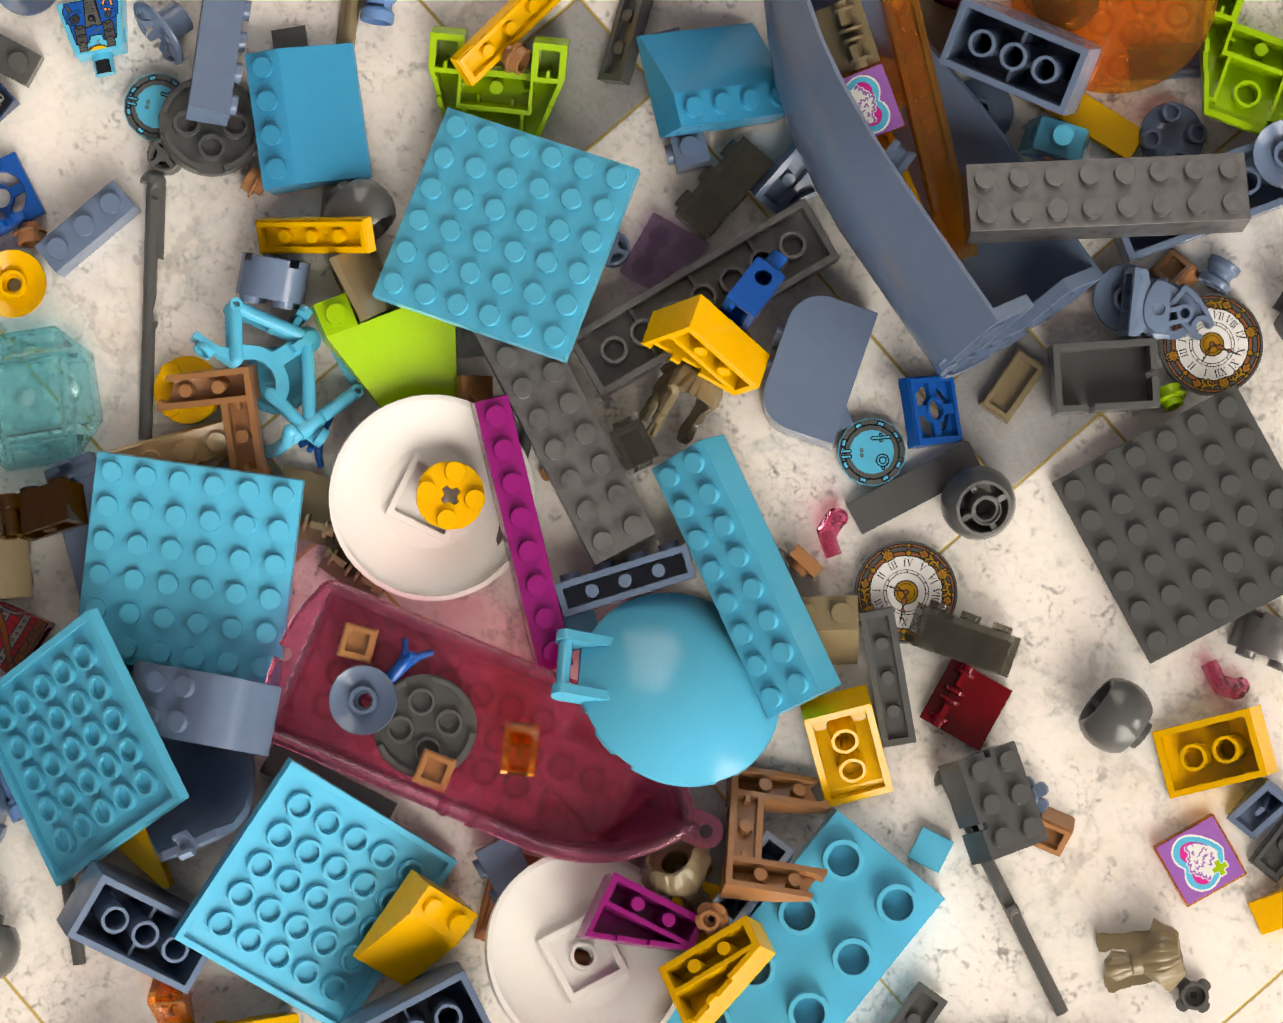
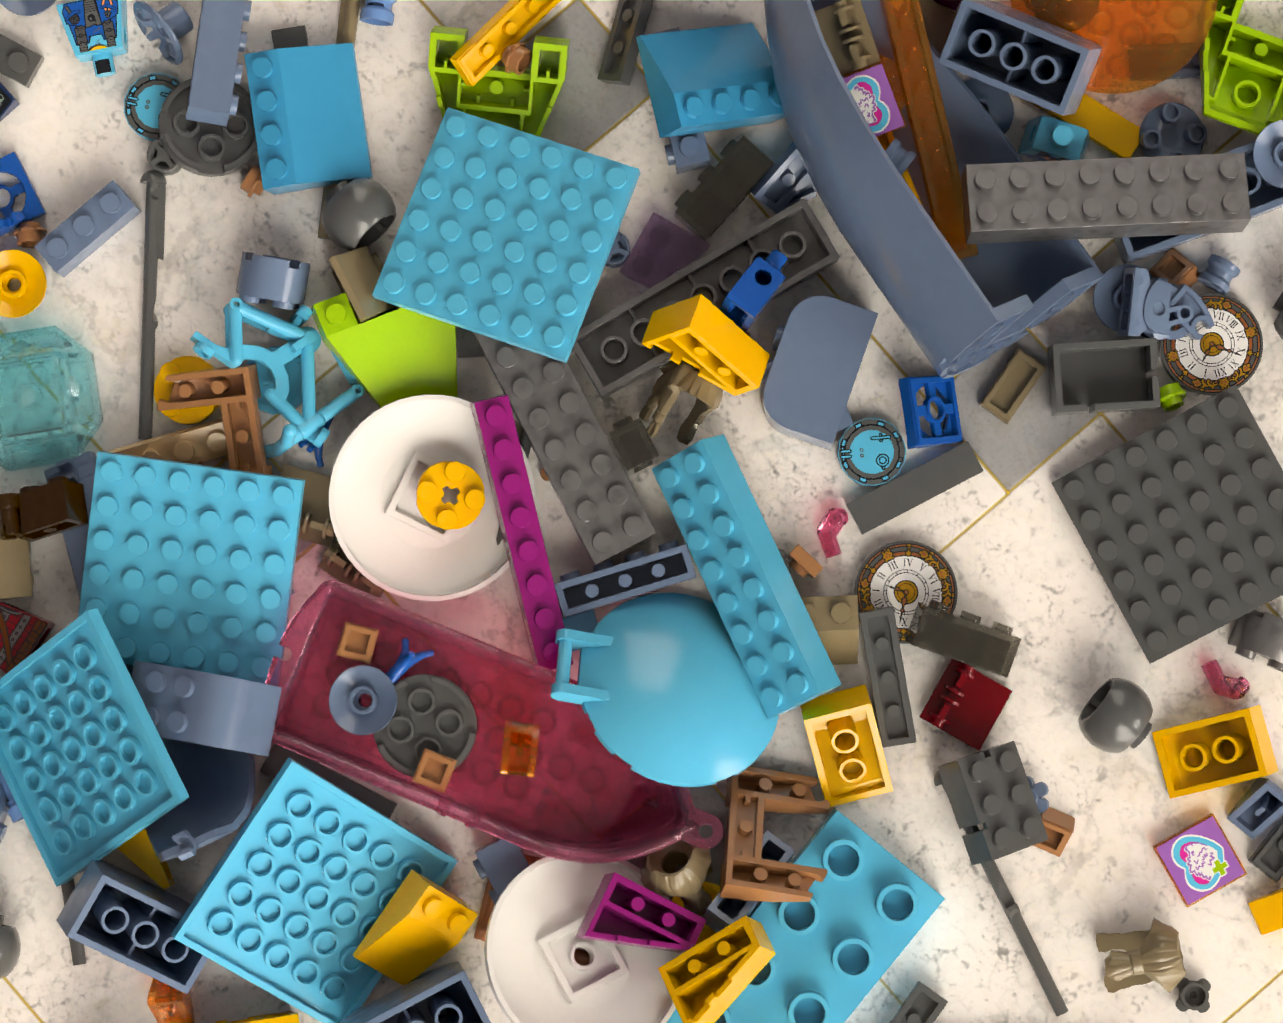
yellow tile [255,216,376,254] -> none
medium nougat plate [456,375,493,402] -> none
medium nougat plate [695,902,729,936] -> none
medium azure tile [907,826,954,873] -> none
dark grey wheel [941,465,1016,540] -> none

